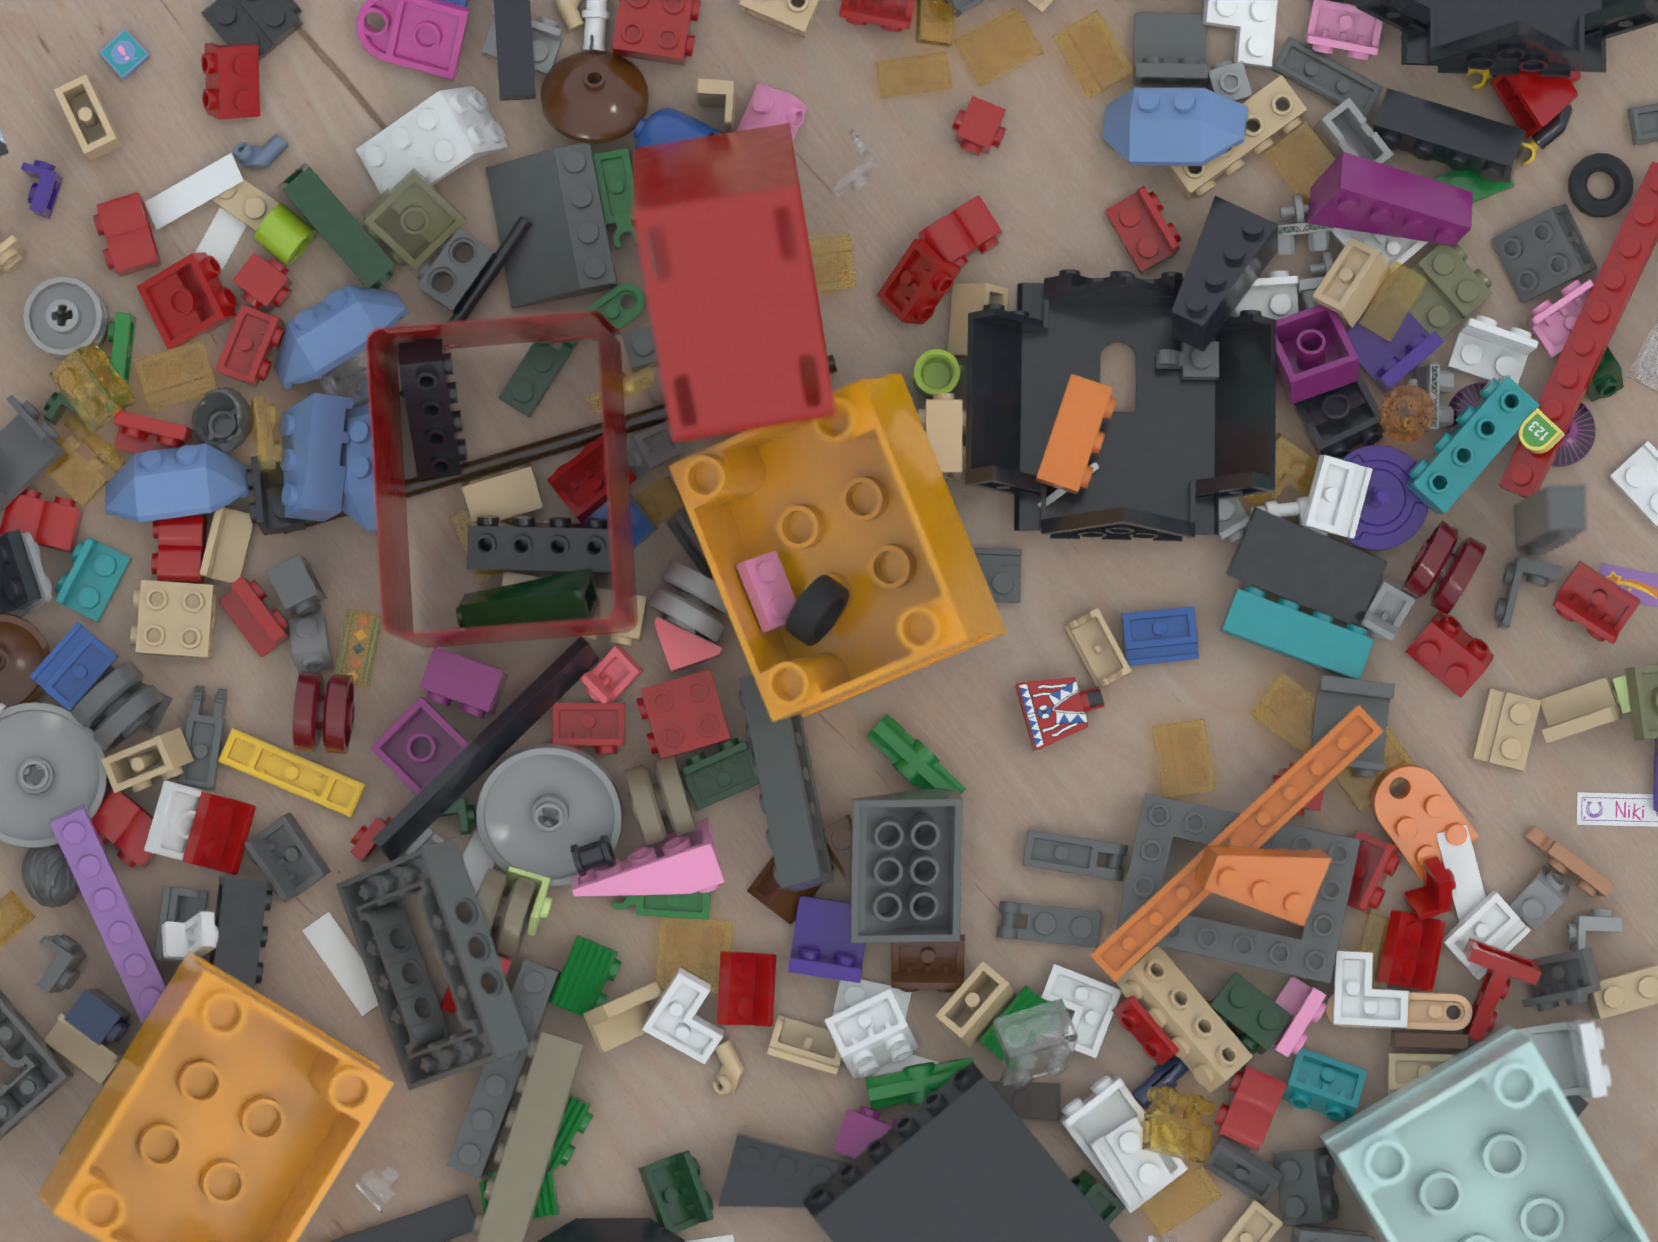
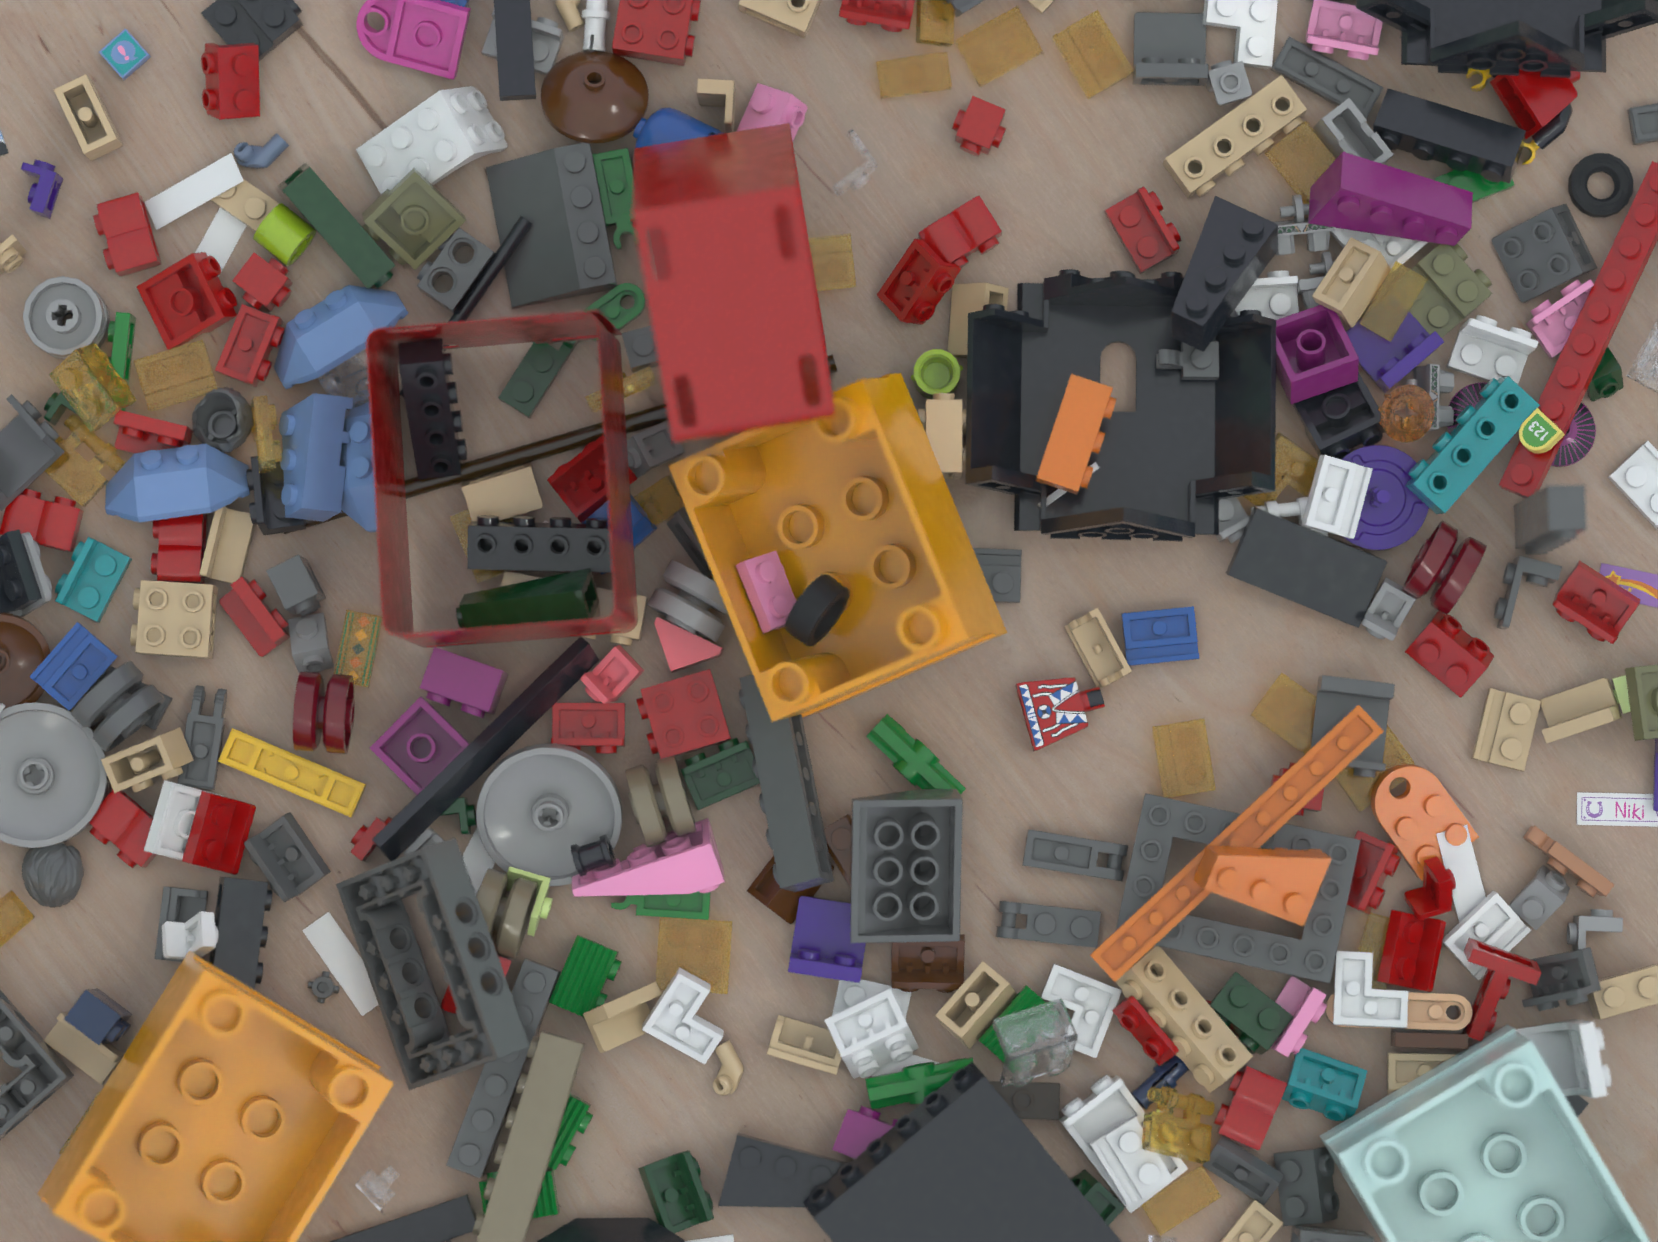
dark grey bracket [37,934,86,993] -> none
medium lavender brick [50,804,167,1022] -> none
red bracket [716,951,777,1027] -> none
medium blue wedge [1102,88,1248,166] -> none
teal brick [1220,586,1374,680] -> none
none -> dark grey piece [307,971,340,1003]

